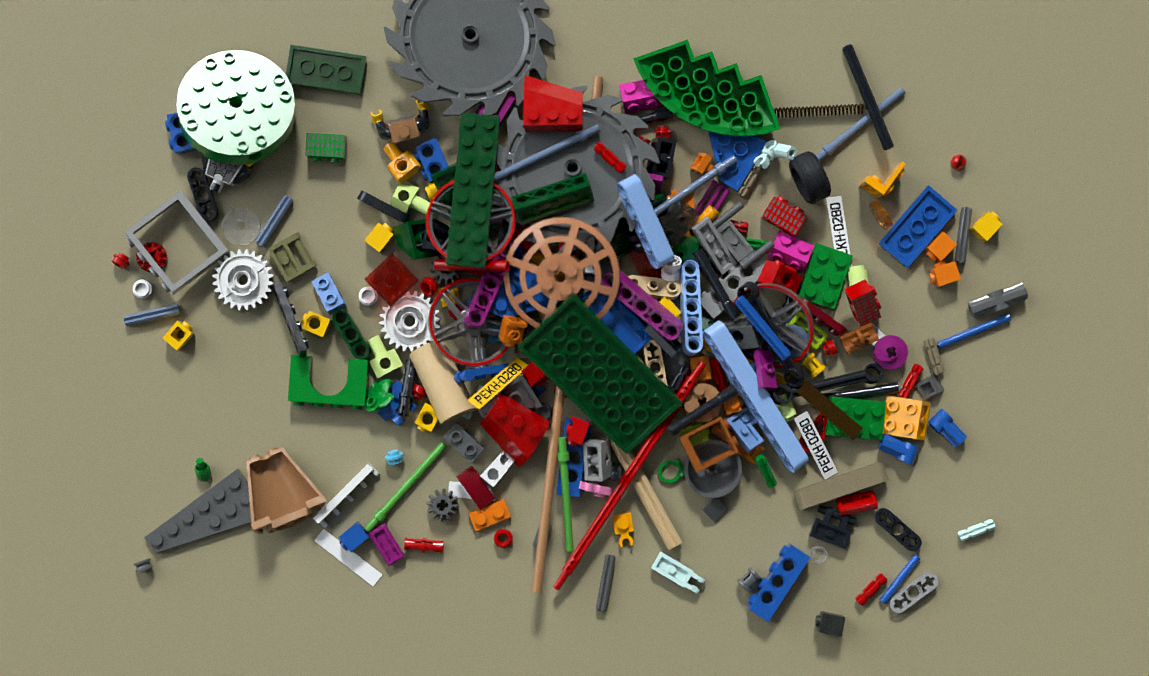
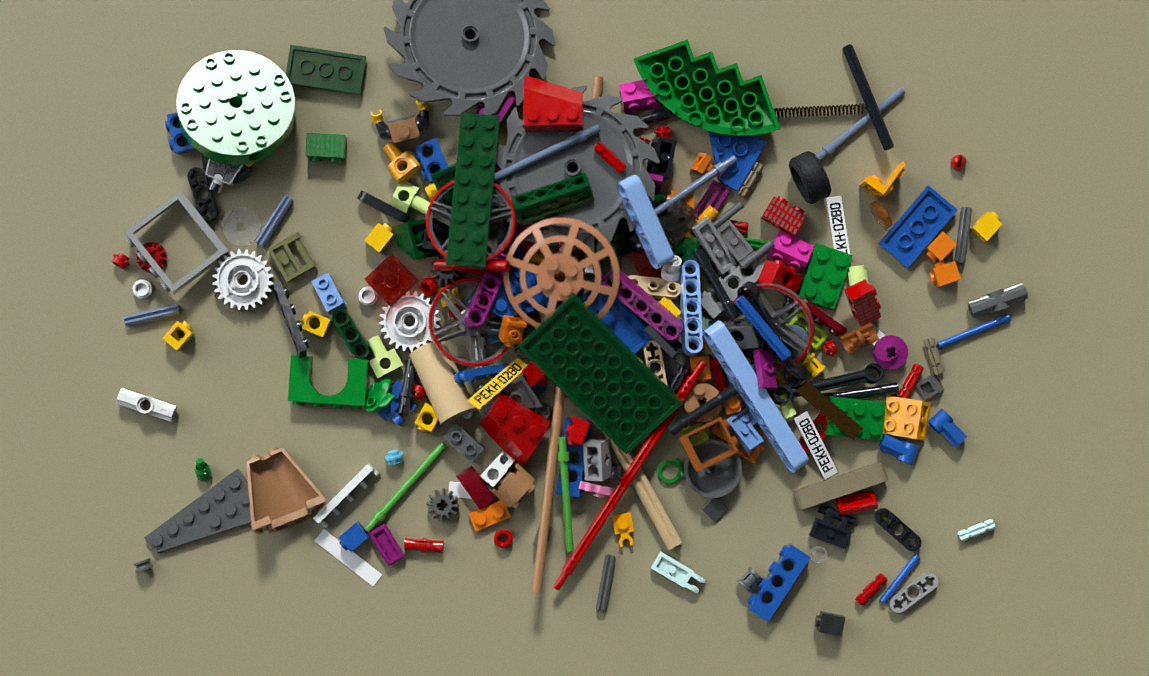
light aqua bar [753,140,797,169] -> none
green axle [754,454,777,488] -> none
none -> white piece [116,388,177,422]
none -> medium nougat brick [492,463,535,508]

